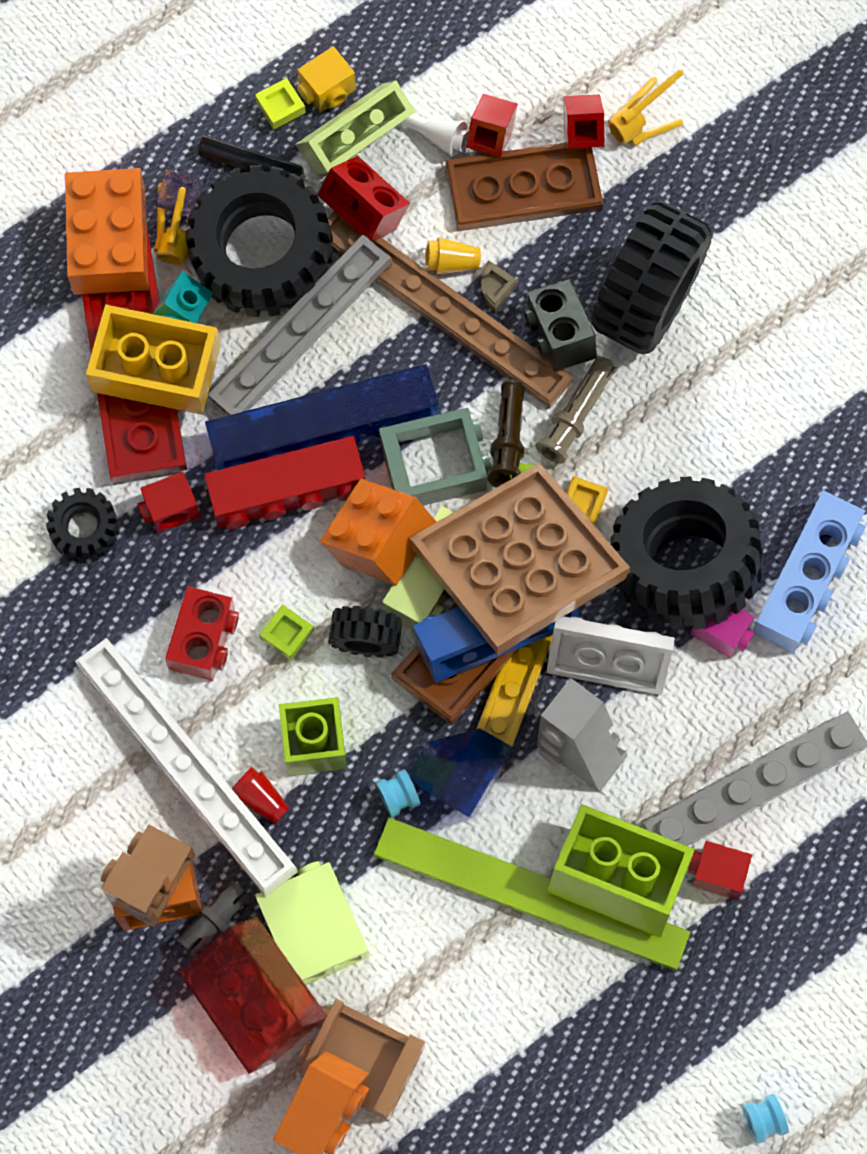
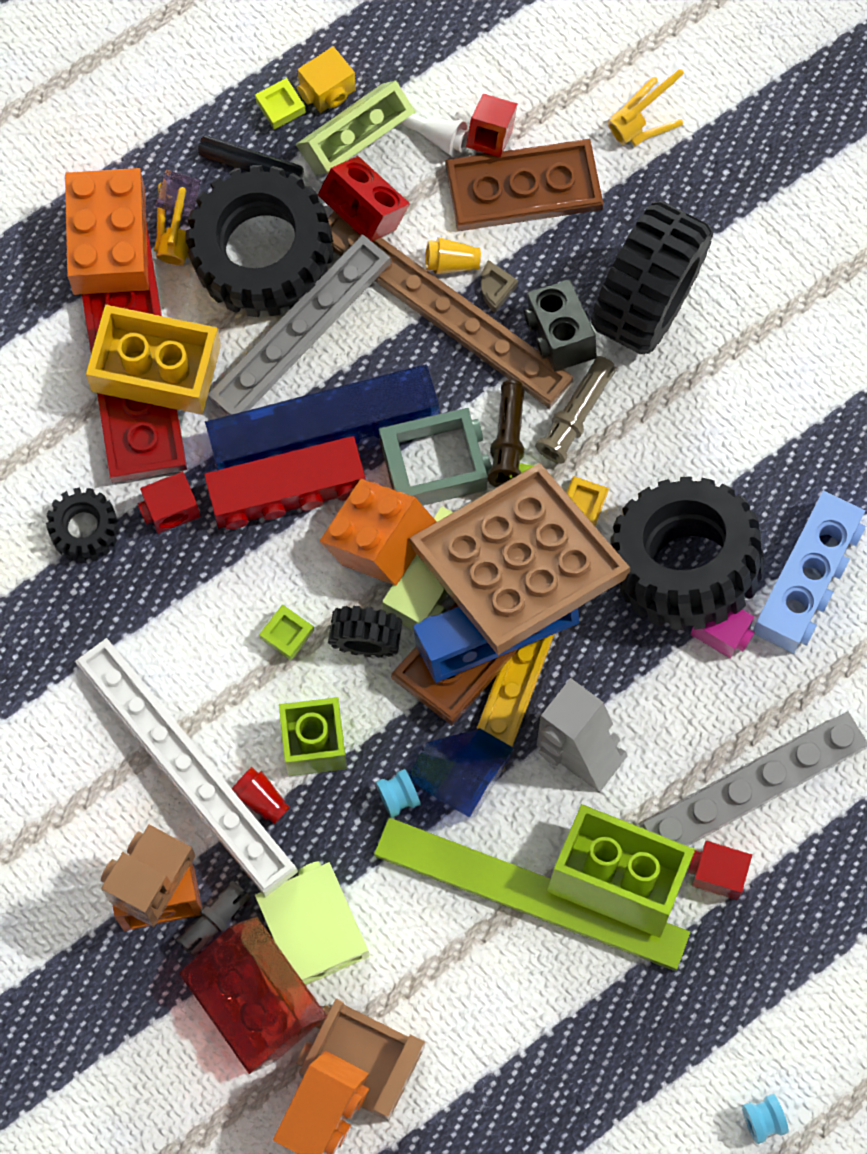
teal brick [153,271,213,323] -> none
red brick [165,586,239,681] -> none
white plate [546,616,675,695] -> none
red brick [563,94,604,149] -> none

